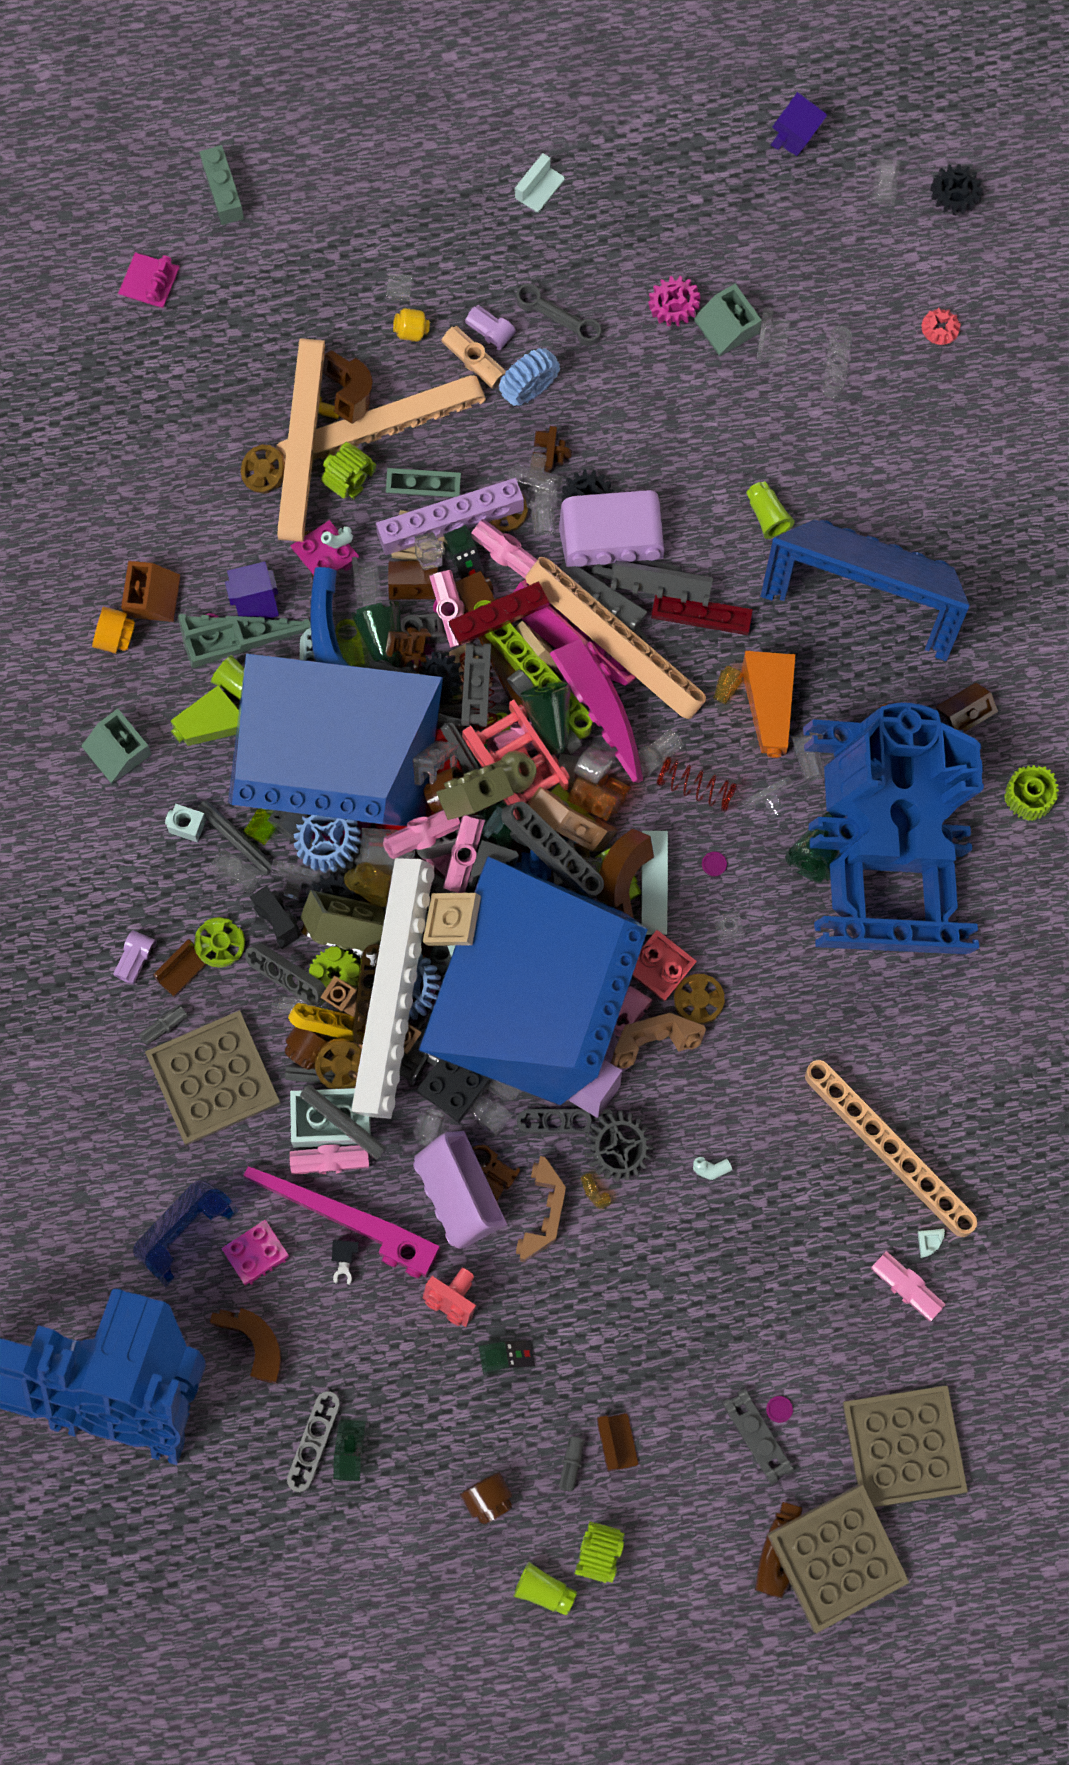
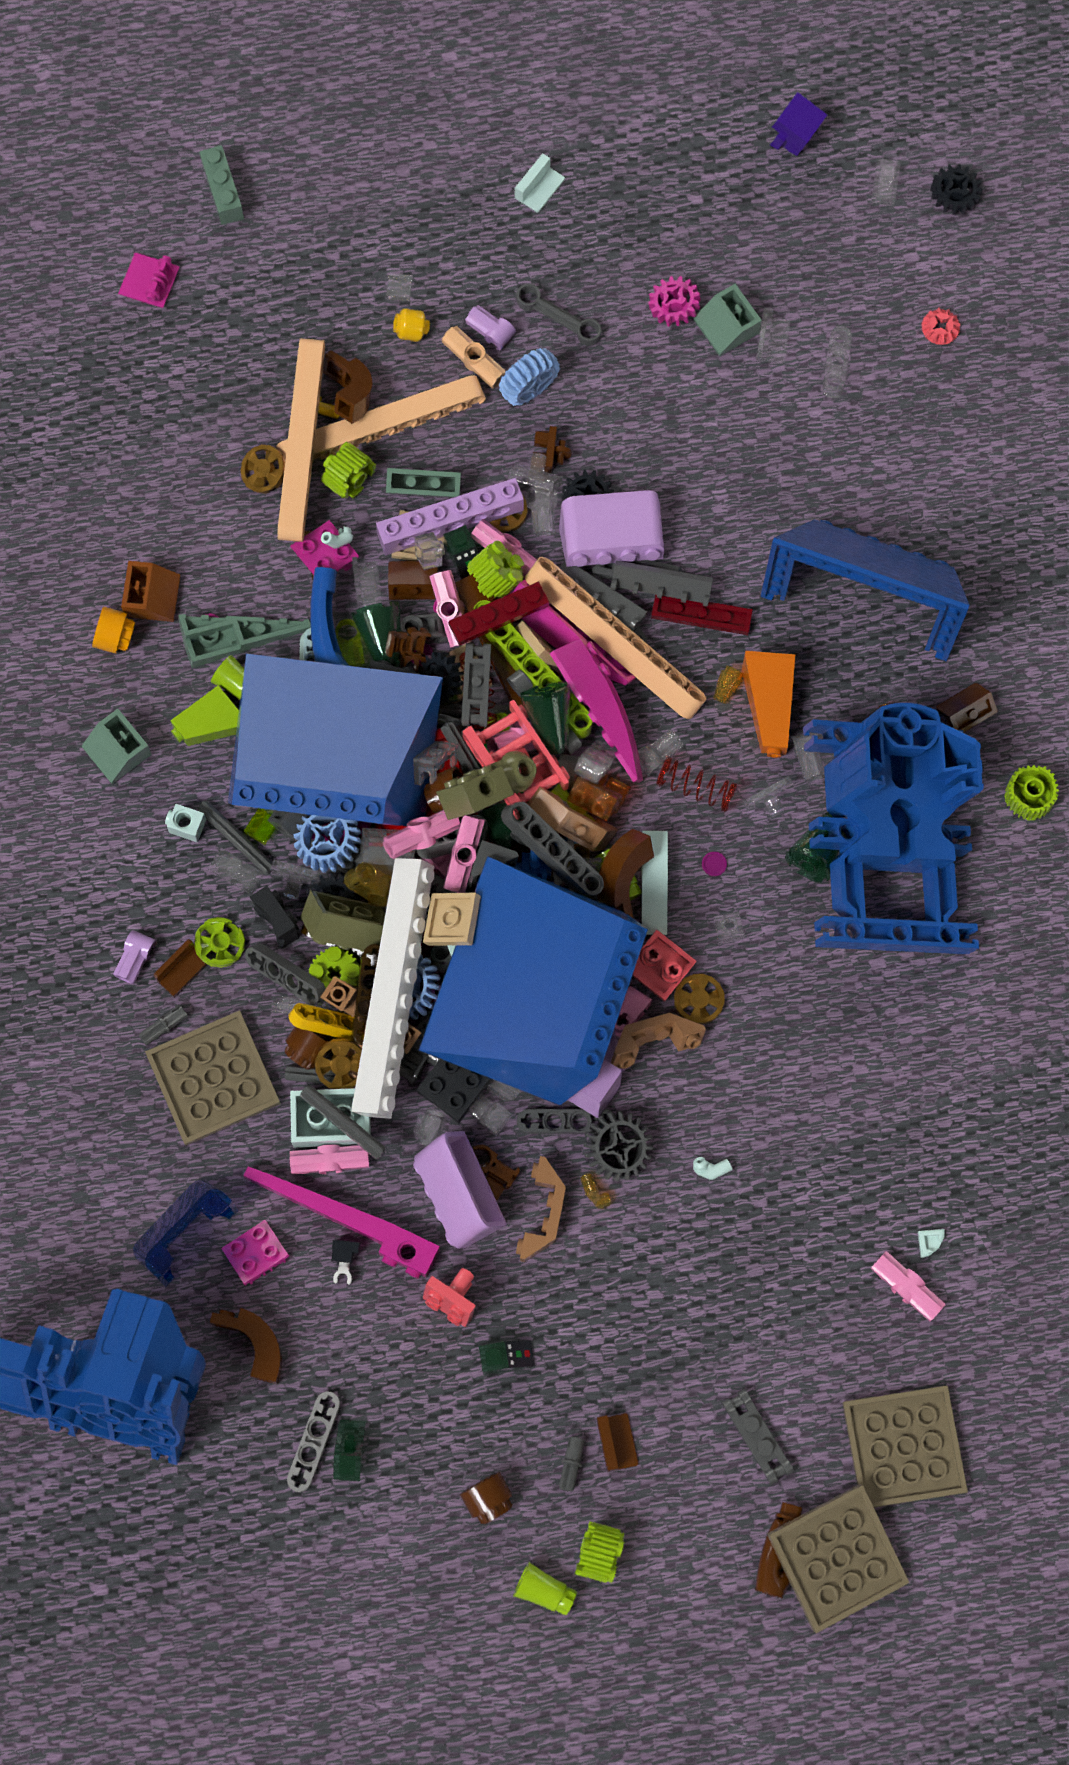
dark purple plate [225,562,279,619] -> none
clear light blue plate [481,806,504,838] -> none
lime plant [746,481,795,539] -> none
magenta piece [766,1396,793,1423] -> none
light nougat beam [805,1060,977,1237] -> none
none -> lime brick [467,541,524,598]

